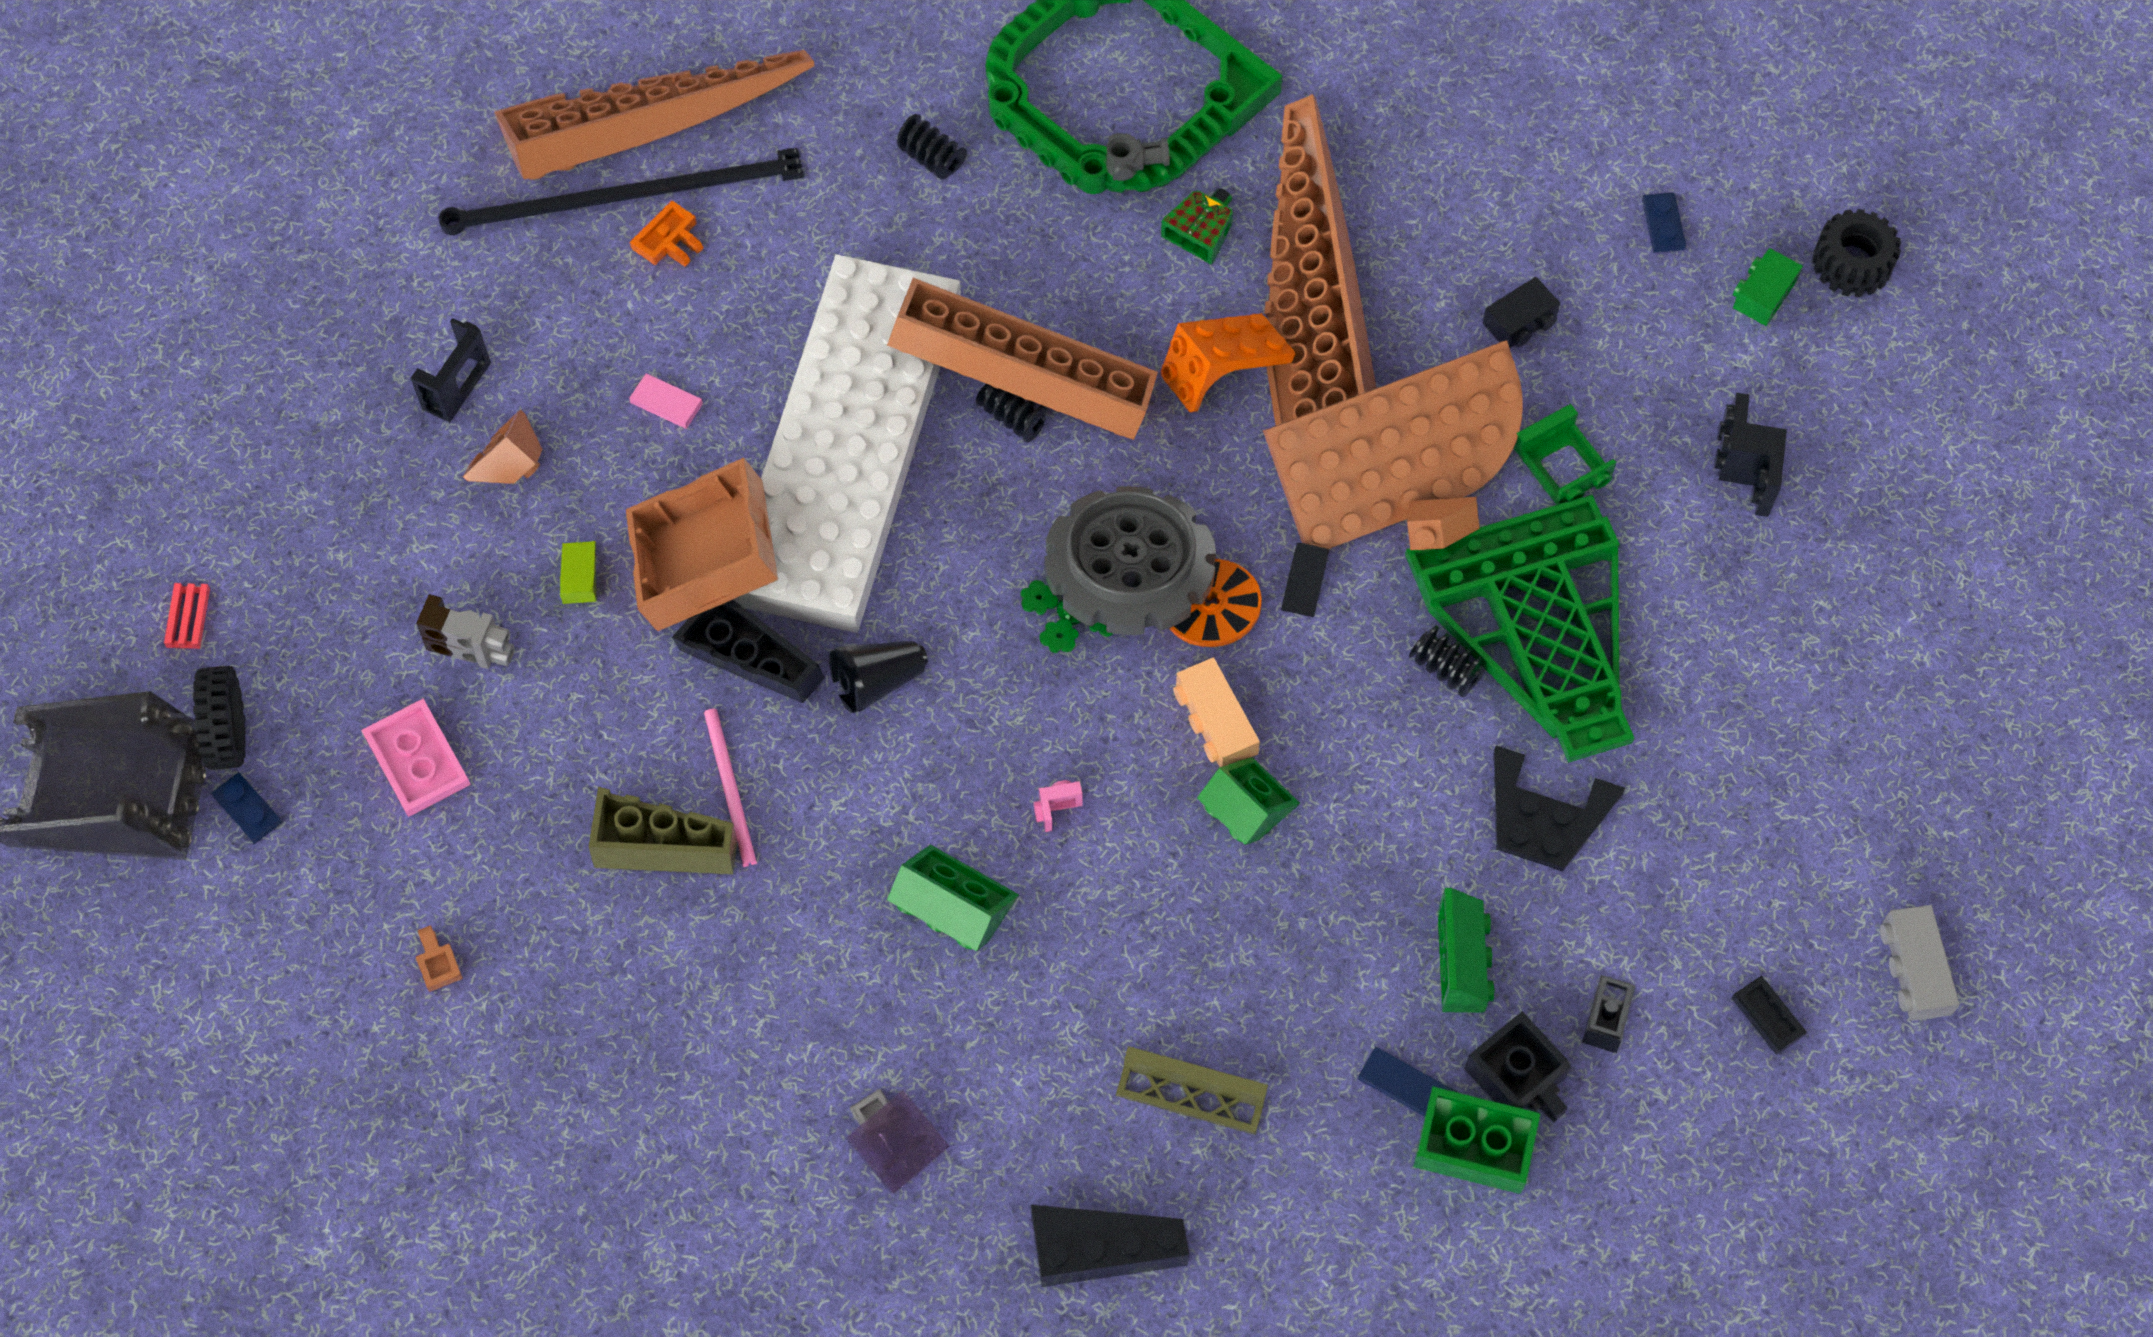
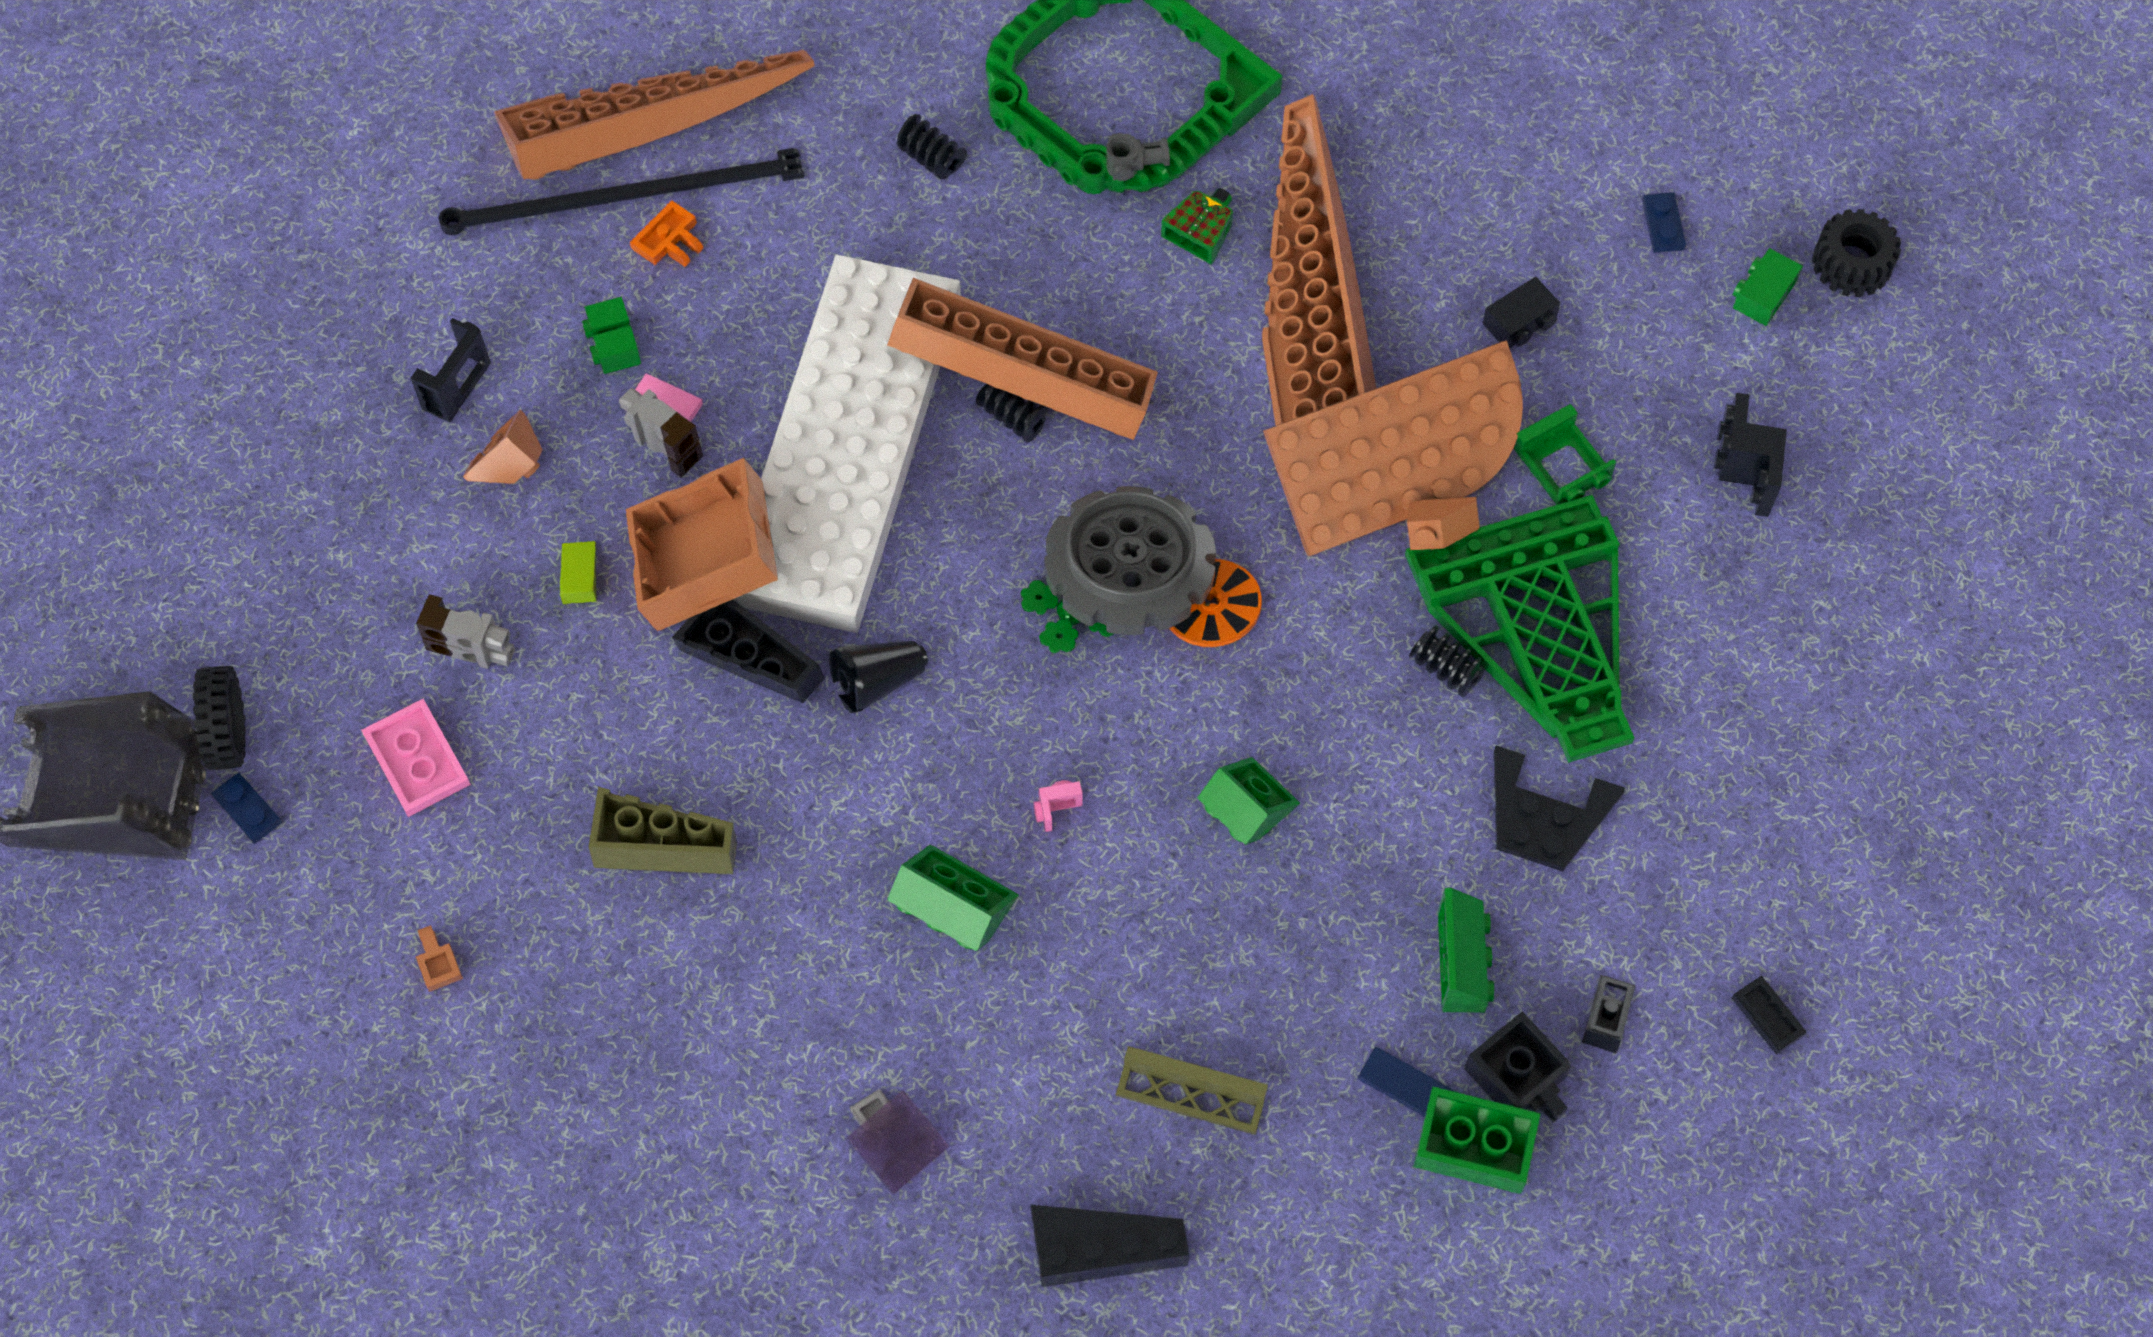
coral tile [164,583,210,649] -> none
bright pink piece [704,708,757,867] -> none
orange bracket [1161,313,1295,412] -> none
light nougat brick [1173,657,1260,767] -> none
black slope [1281,542,1329,617] -> none
light grey brick [1880,905,1960,1021] -> none
none -> green piece [581,296,641,374]
none -> hips [619,388,703,478]

